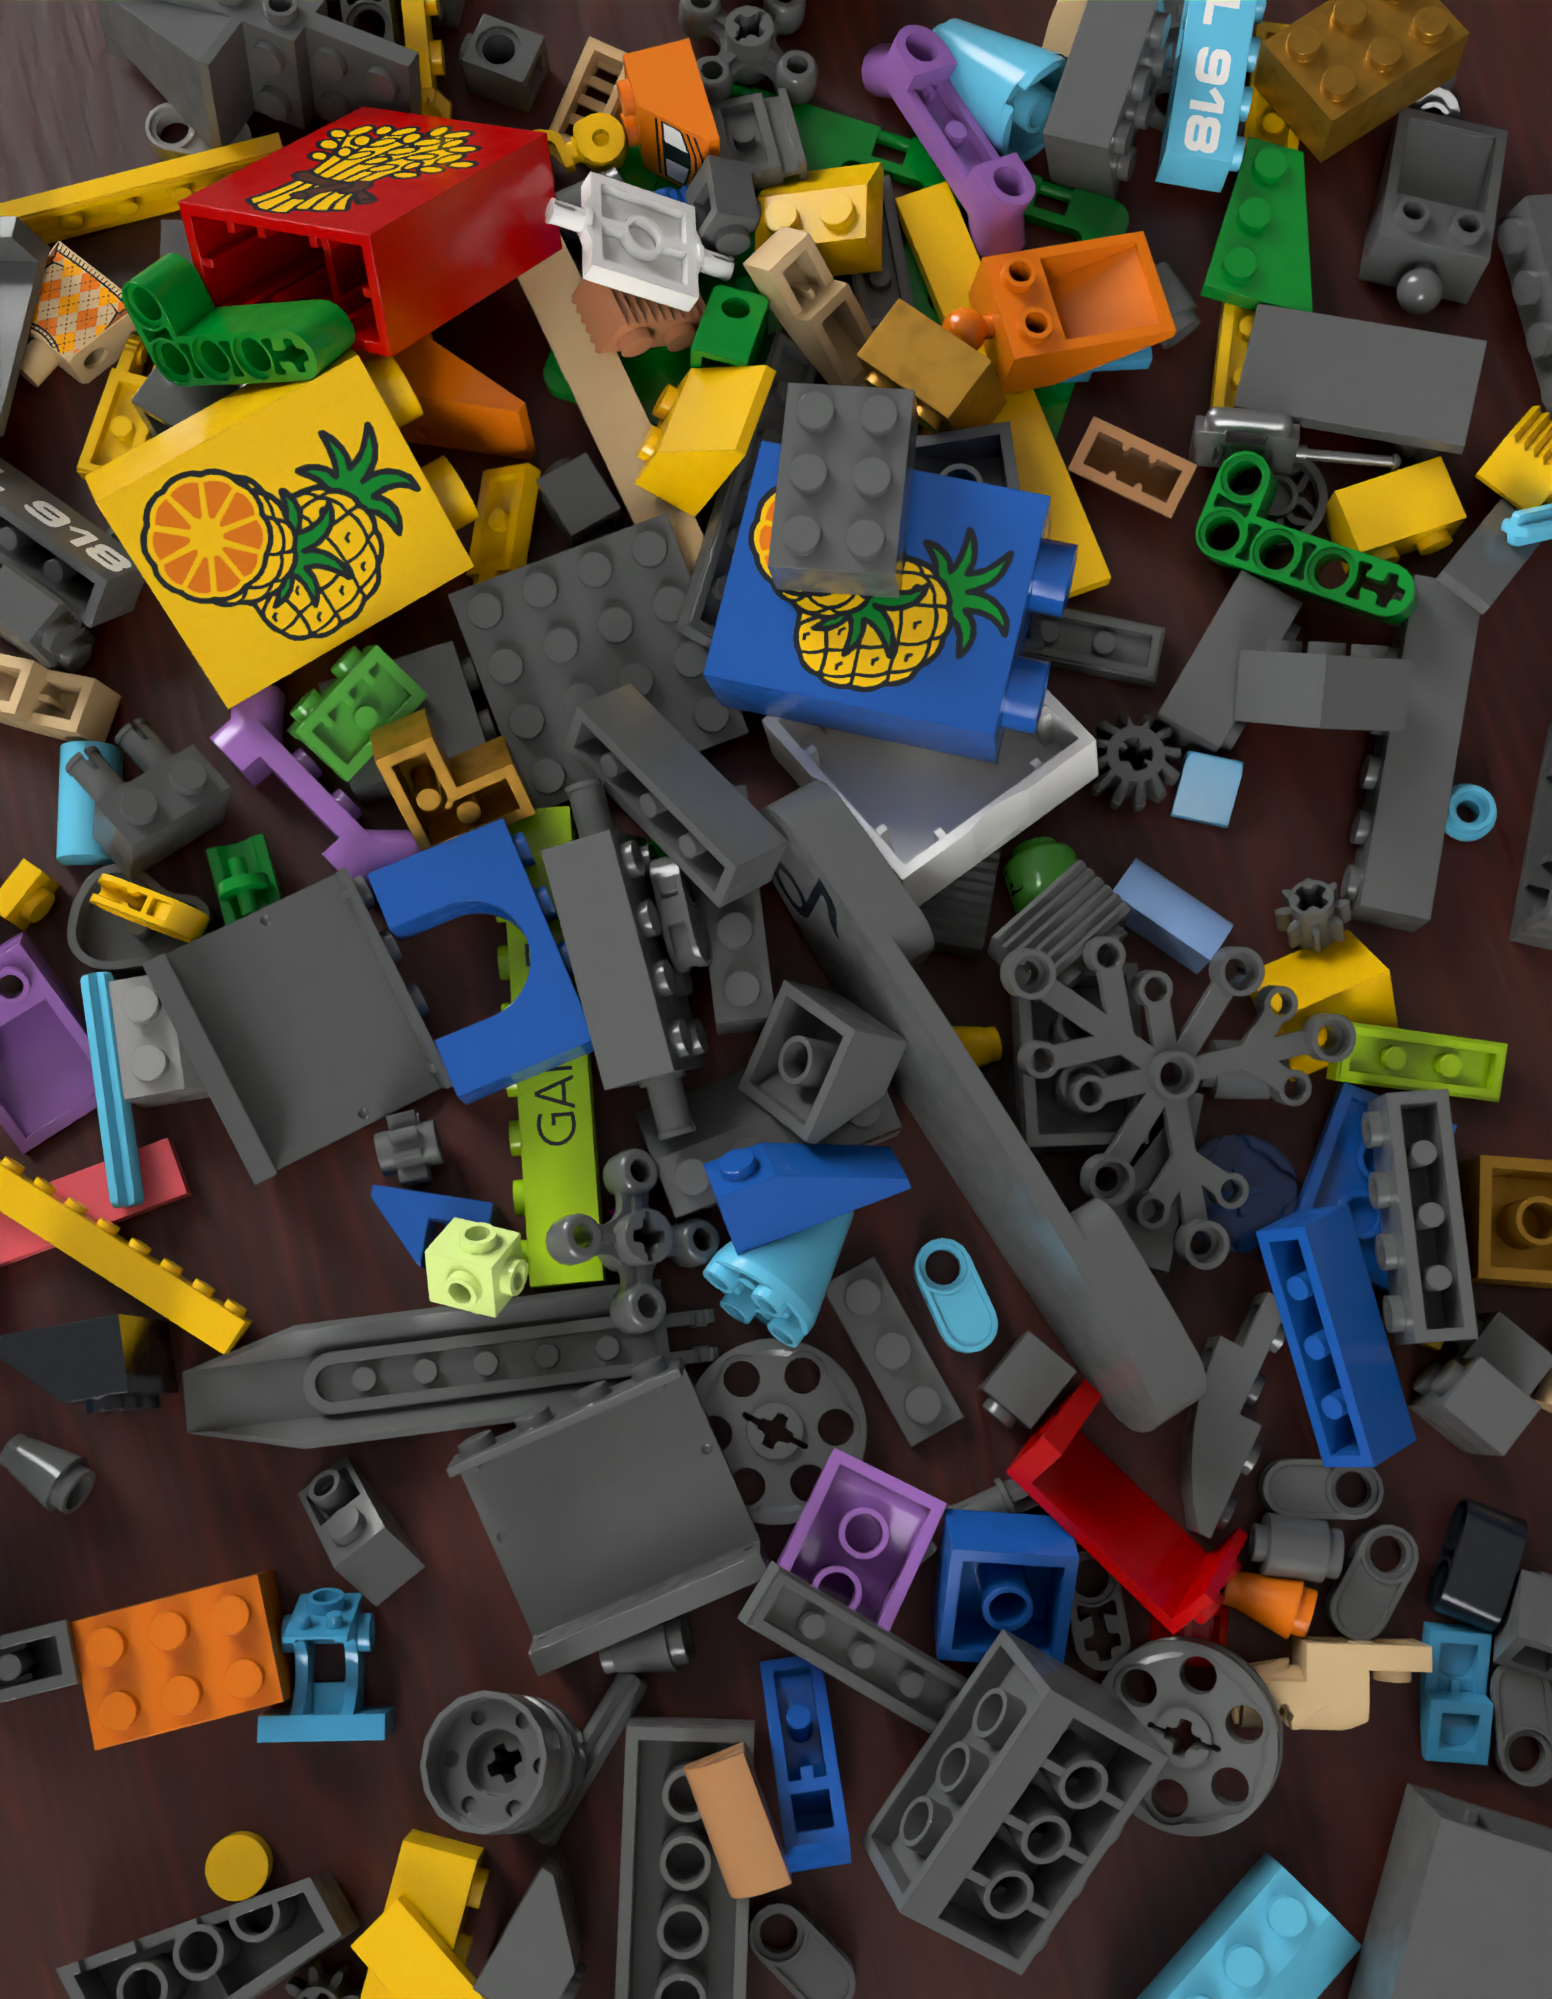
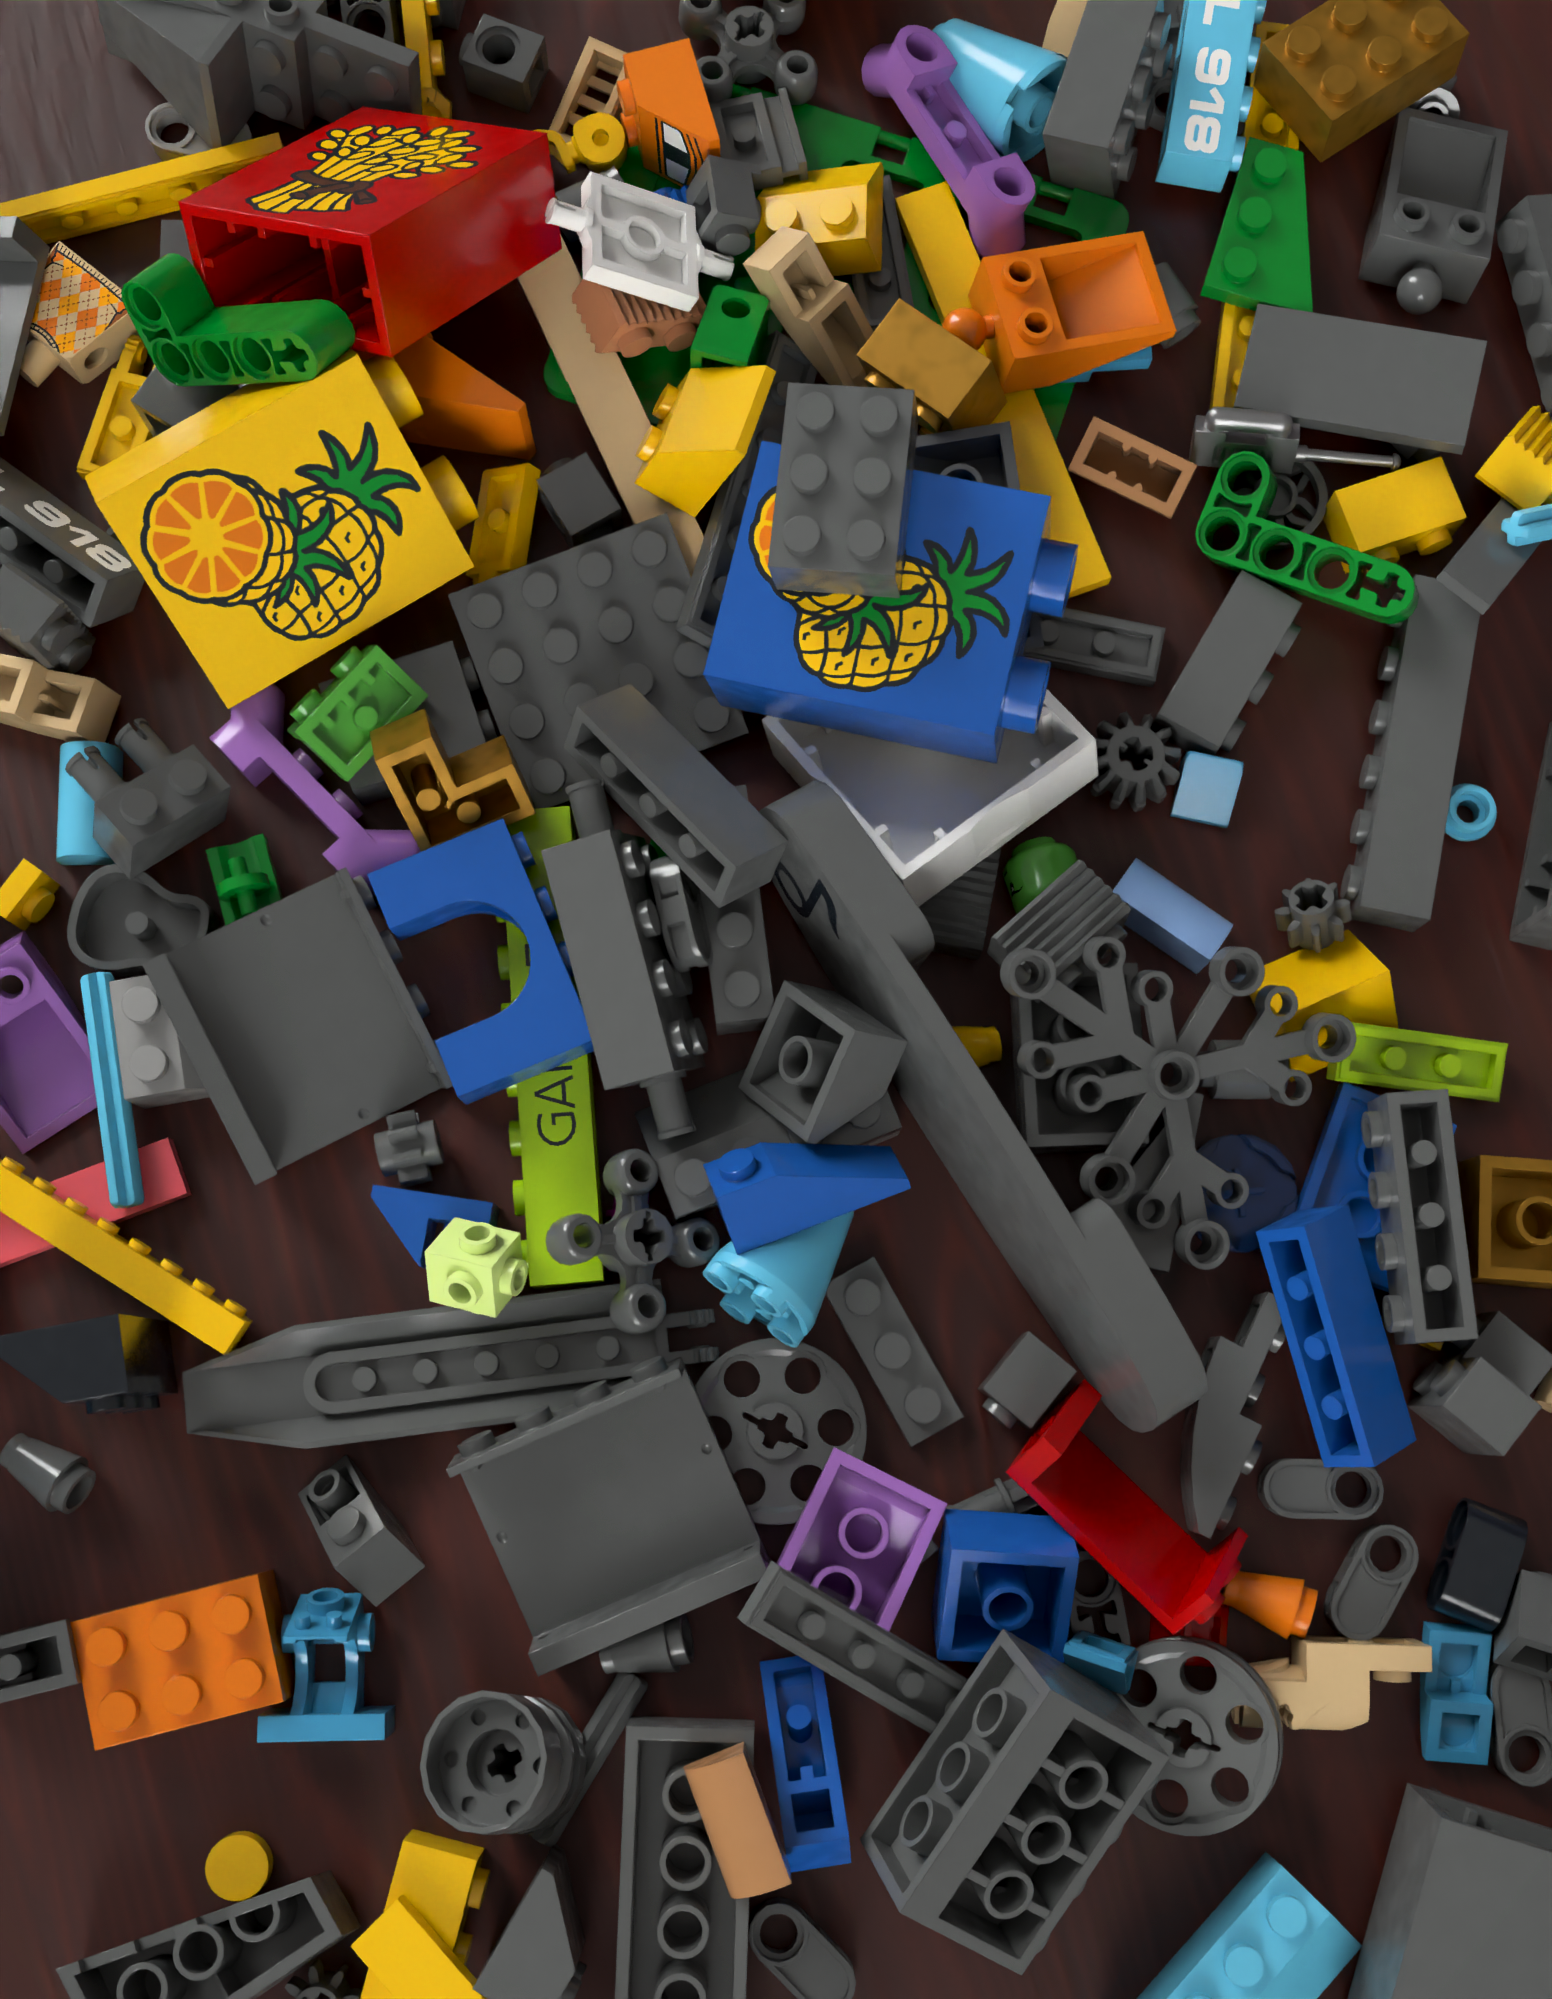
yellow piece [89,873,211,943] -> none
medium azure piece [913,1238,998,1354] -> none
dark grey brick [1234,639,1412,732] -> none
dark grey brick [1248,1512,1345,1583] -> none
none -> dark azure slope [1063,1630,1139,1694]

